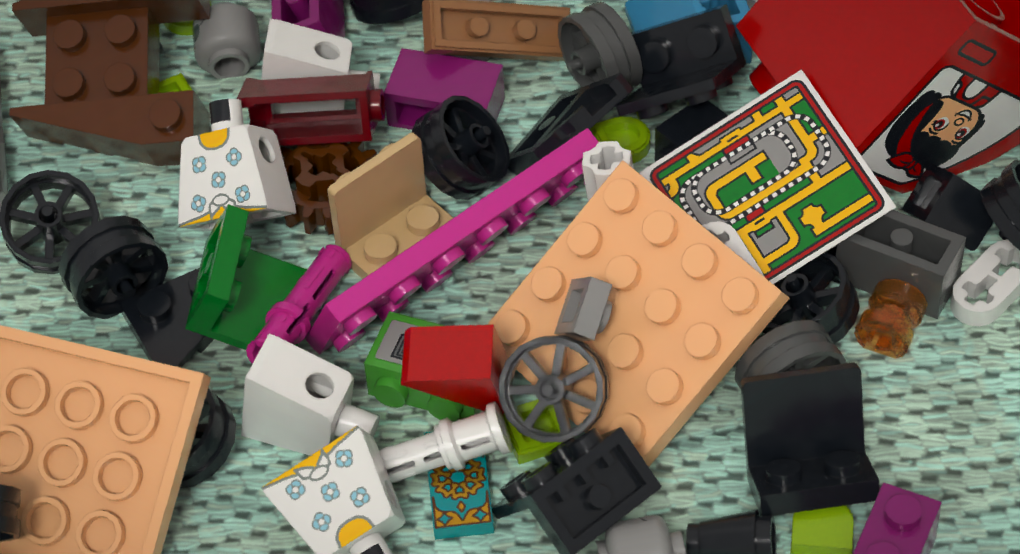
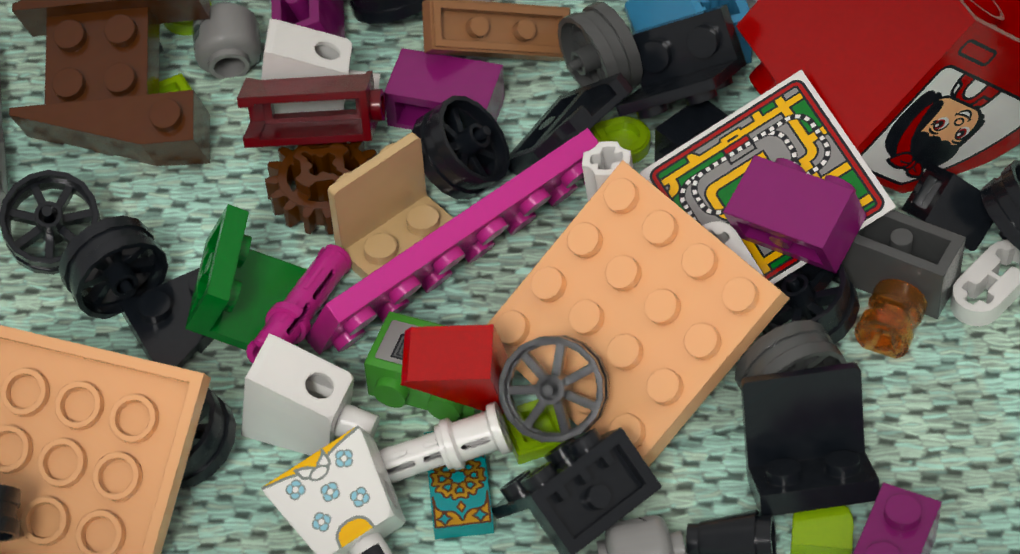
white torso [178,99,296,231] -> none
light grey plate [554,277,612,341] -> none
none -> magenta brick [723,155,867,273]

